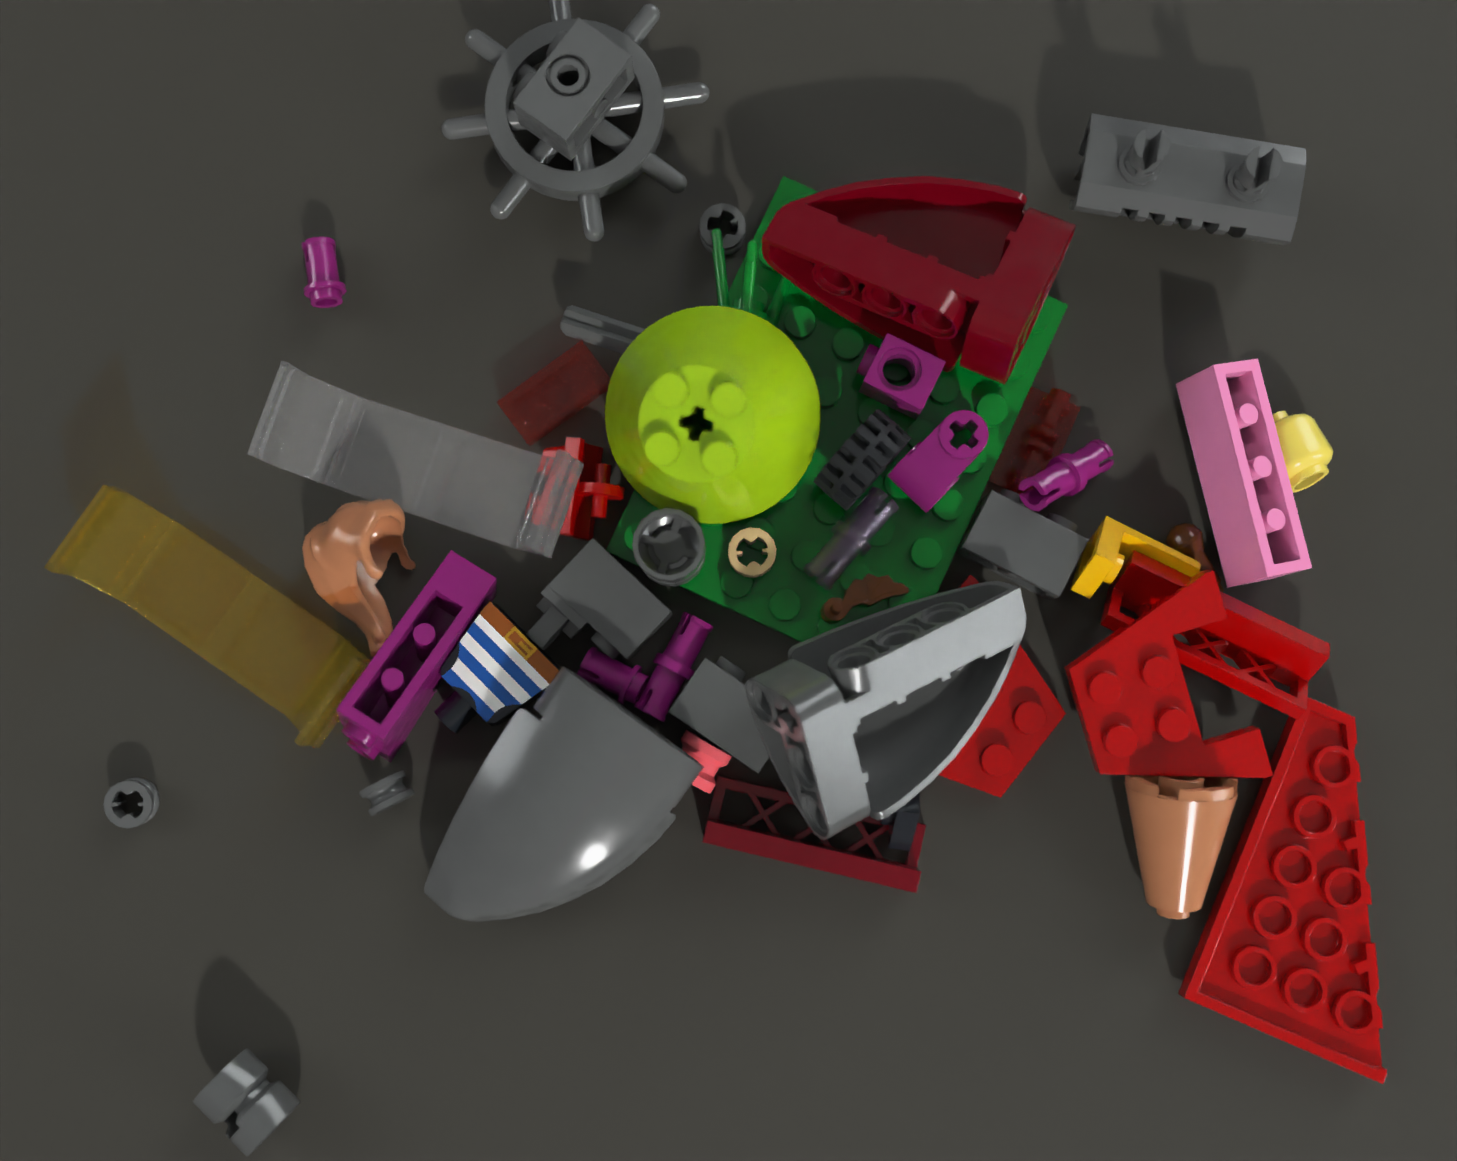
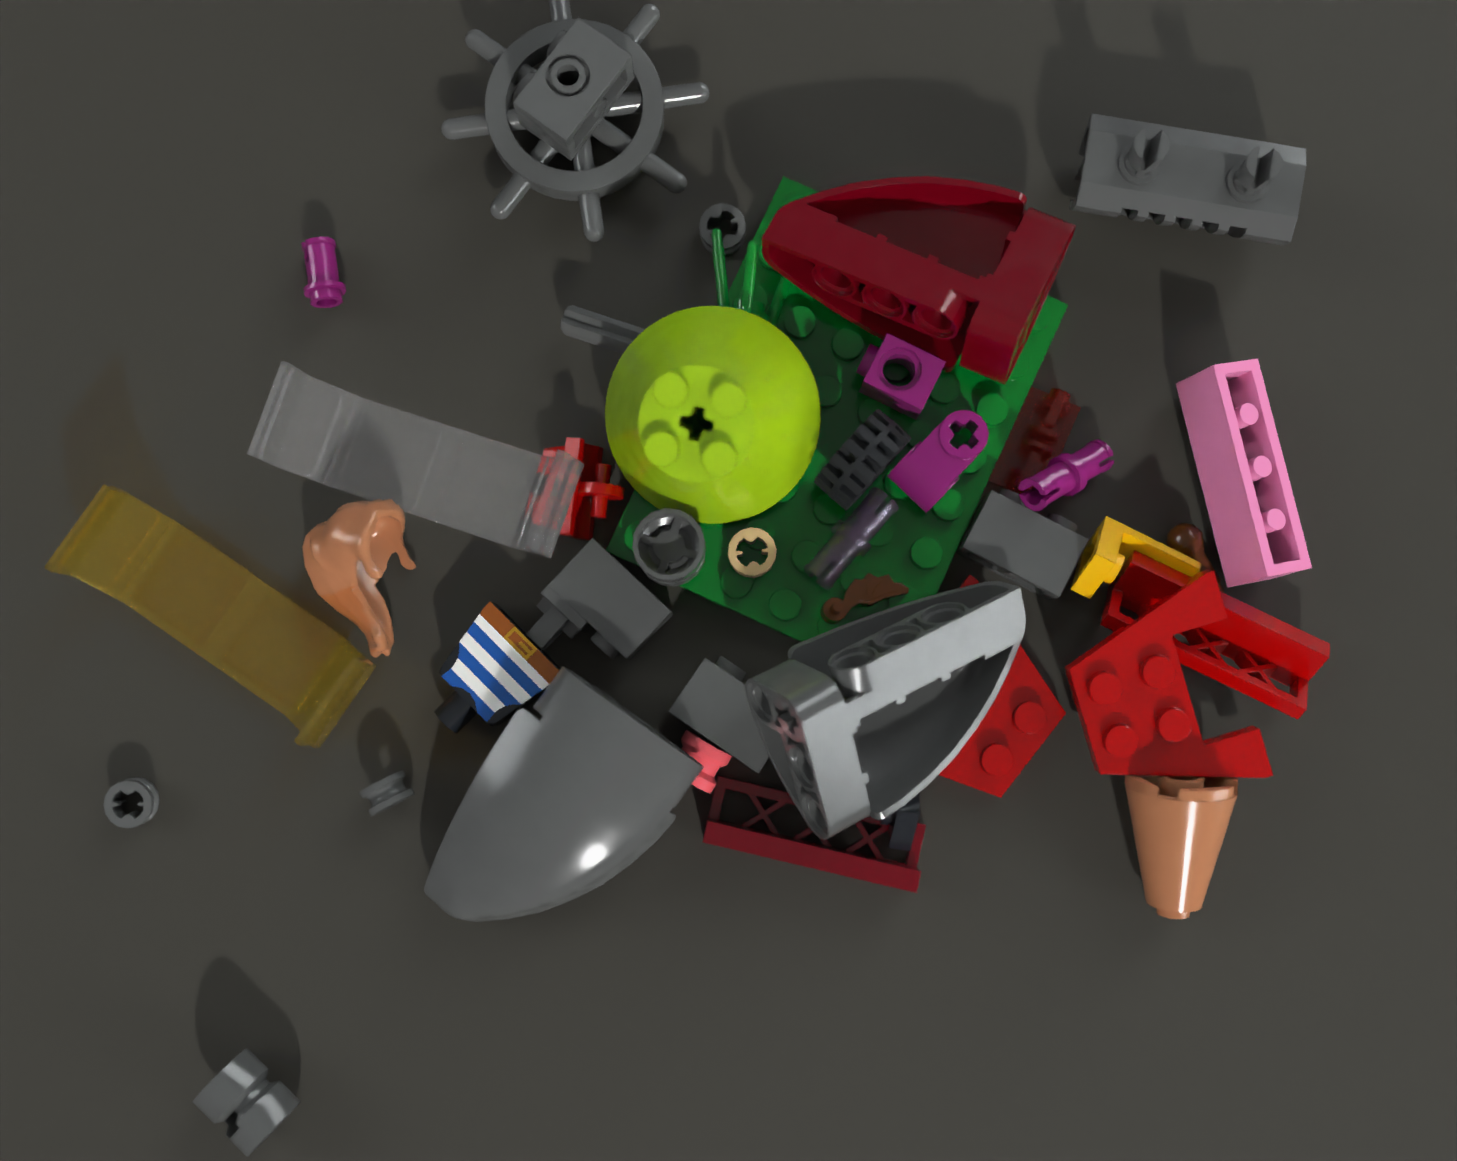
magenta slope [336,550,497,762] -> none
clear red plate [497,340,611,447] -> none
magenta pin [577,647,649,705] -> none
magenta pin [634,612,713,722] -> none
red wing [1178,697,1387,1084] -> none
light yellow head [1272,411,1333,493] -> none

